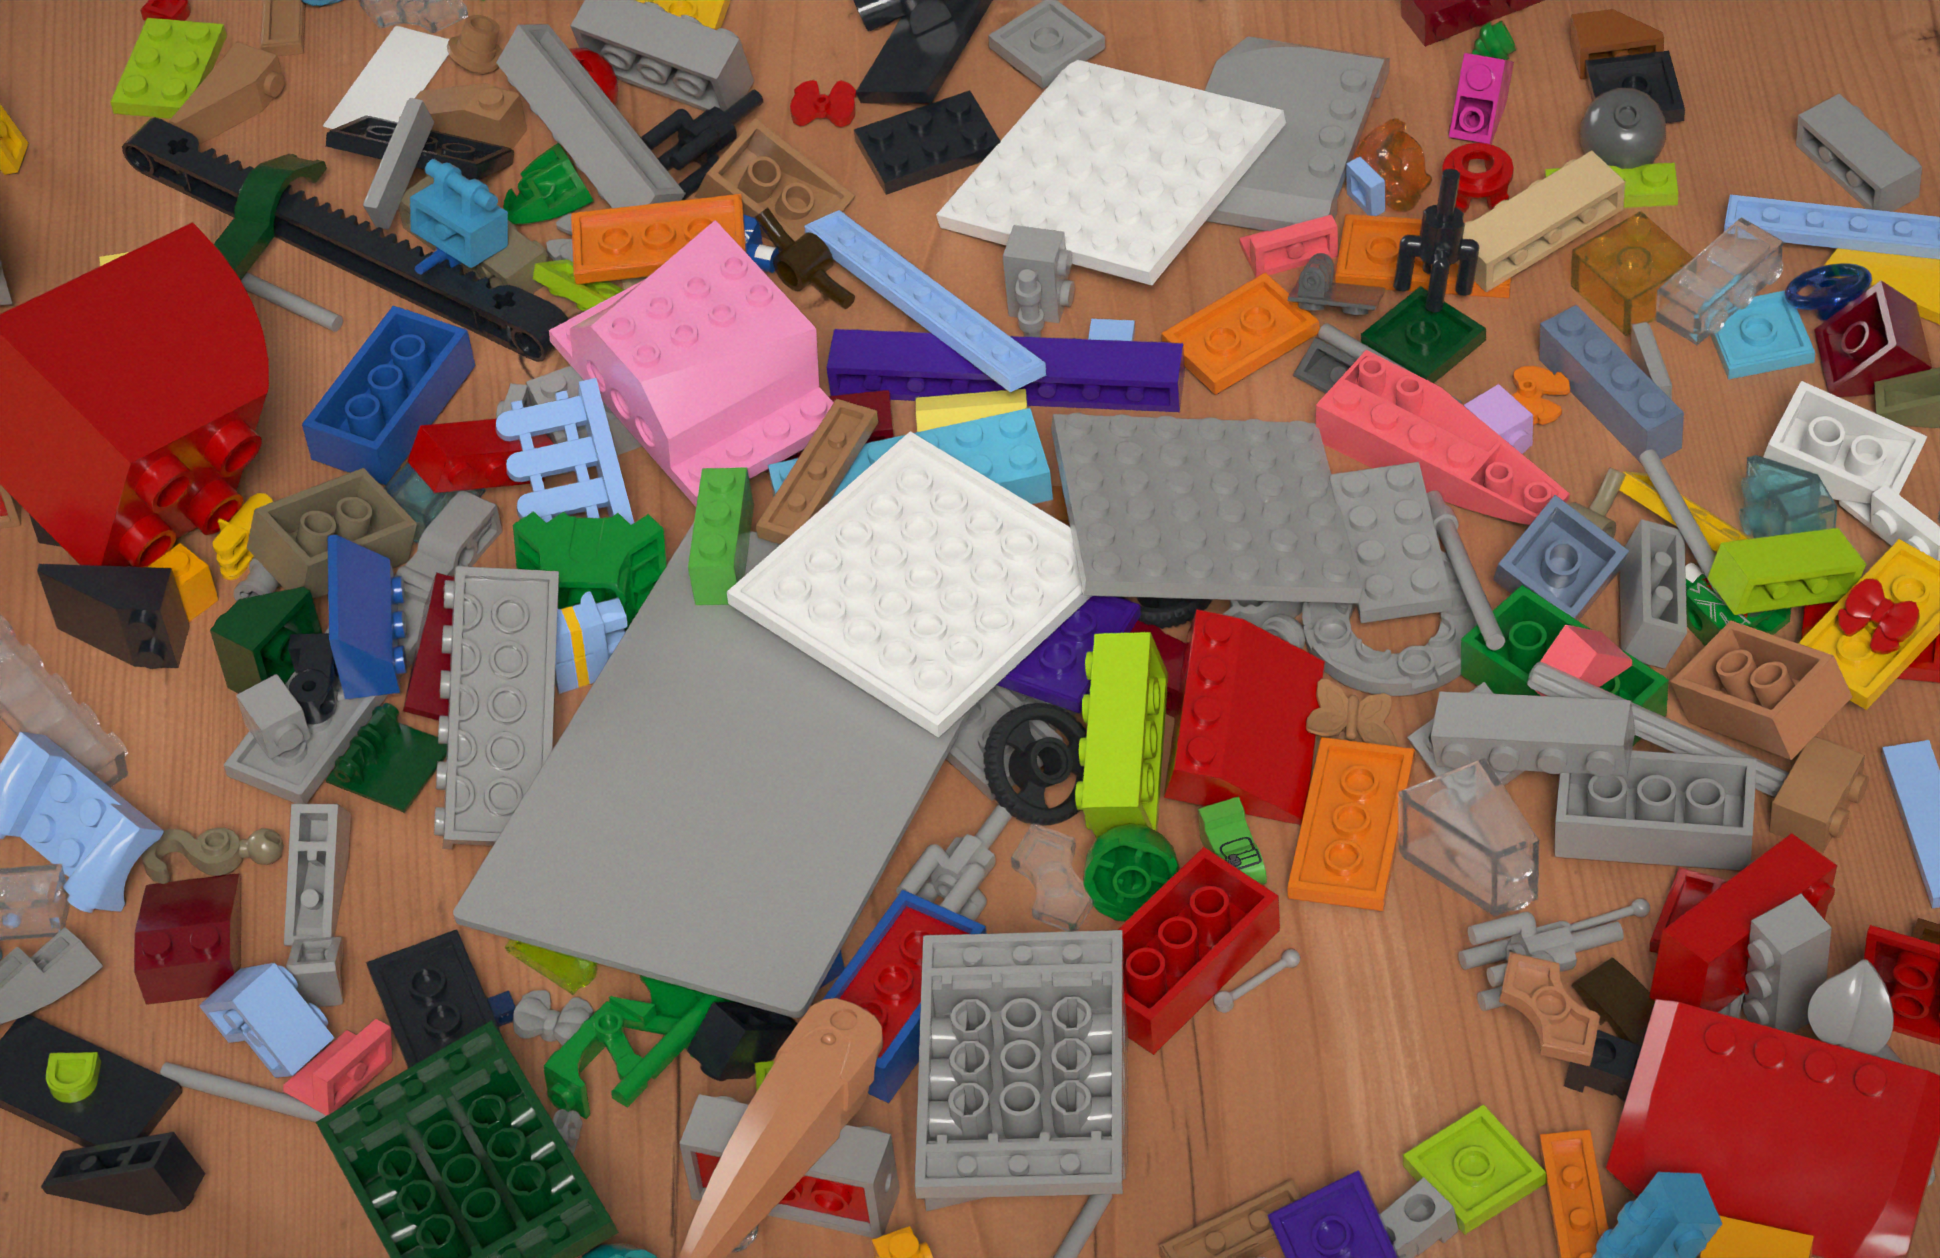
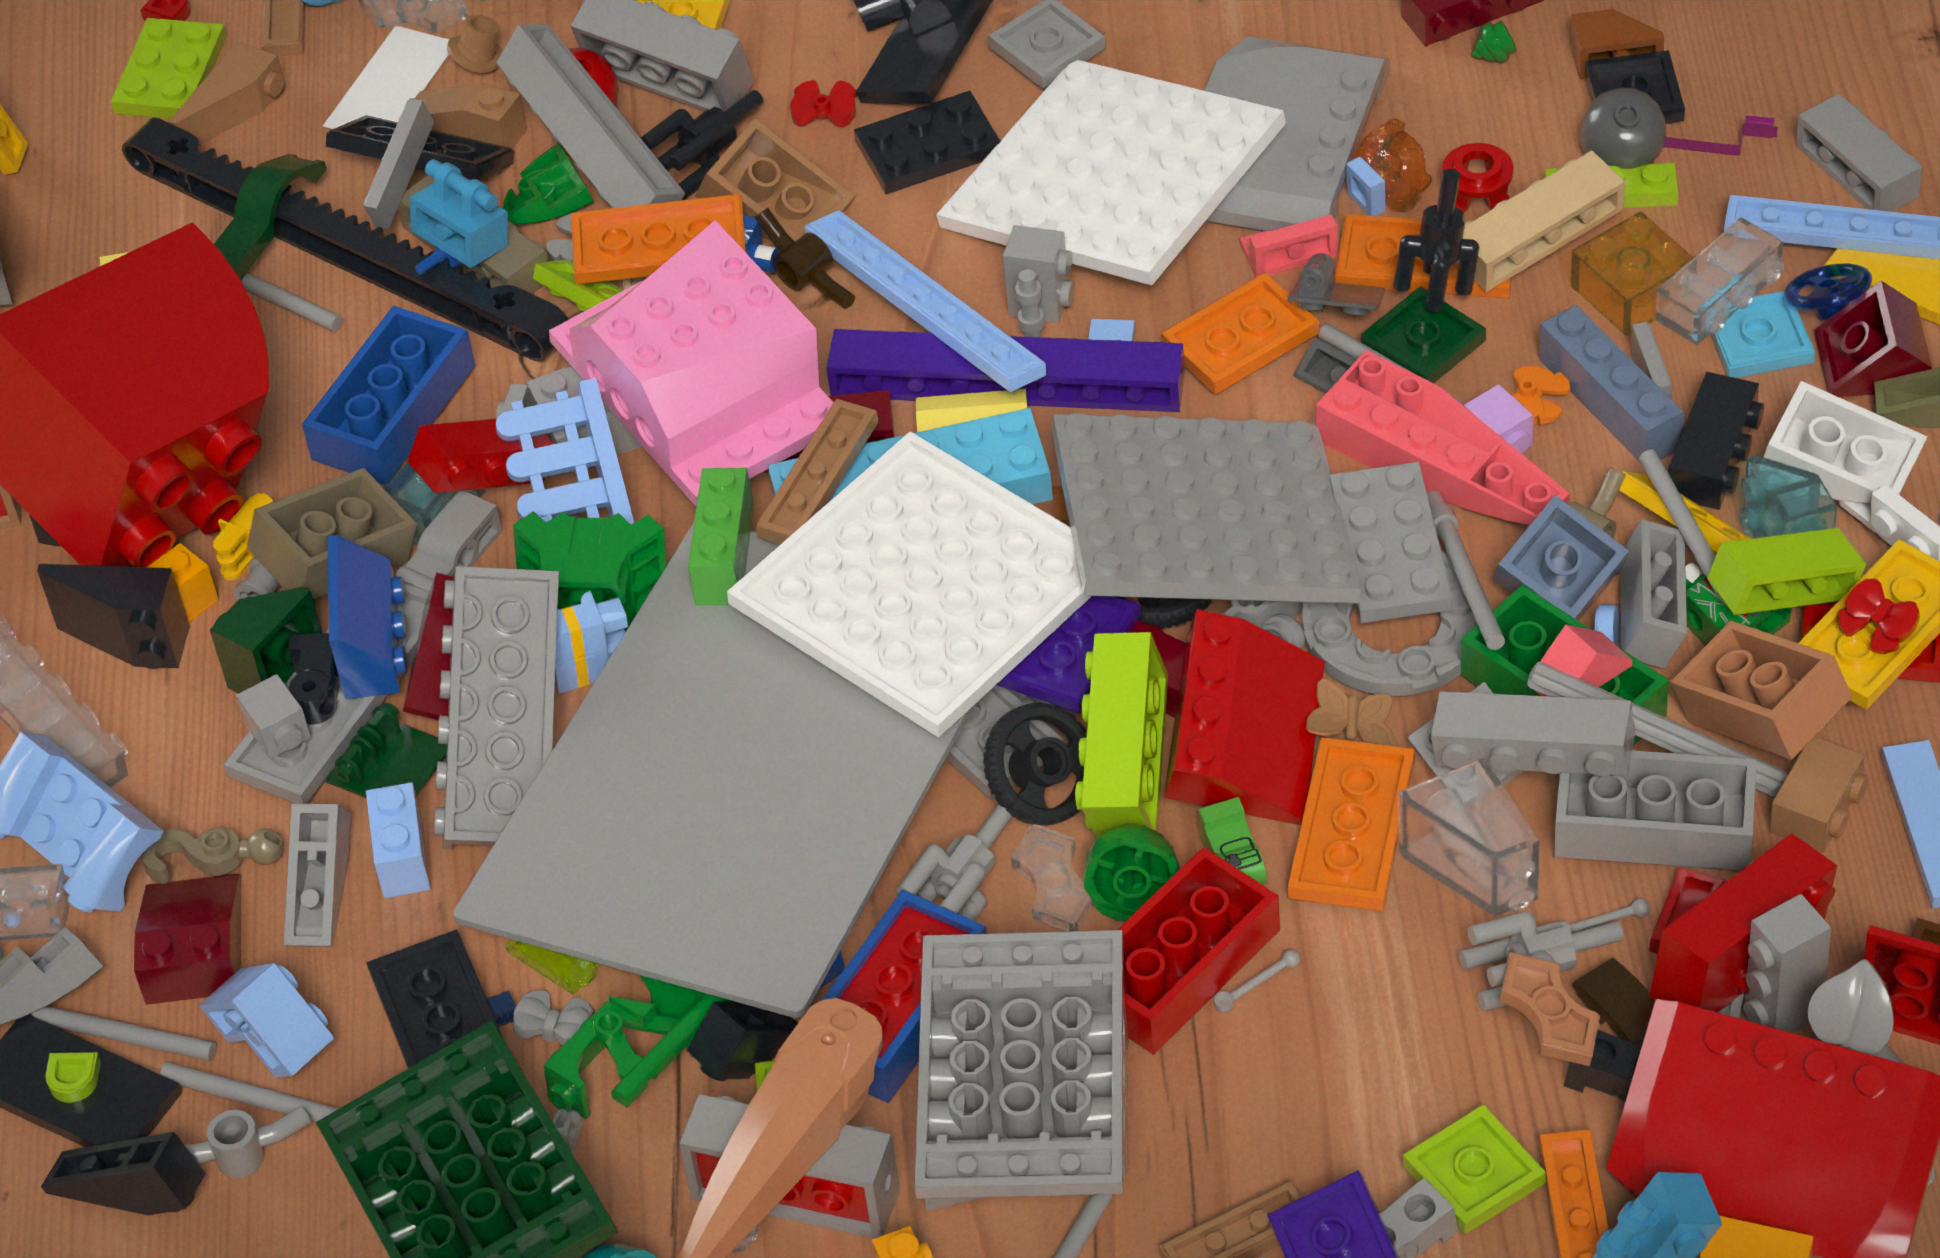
coral panel [283,1019,392,1116] -> none
light grey slope [286,936,344,1007] -> none
dark pink slope [1449,53,1514,144] -> none
none -> light grey bar [32,1006,217,1061]
none -> light grey piece [184,1106,311,1178]
none -> light blue brick [366,782,431,898]
none -> light blue tile [1595,604,1619,646]
none -> magenta piece [1664,115,1778,156]
none -> black brick [1668,371,1764,510]

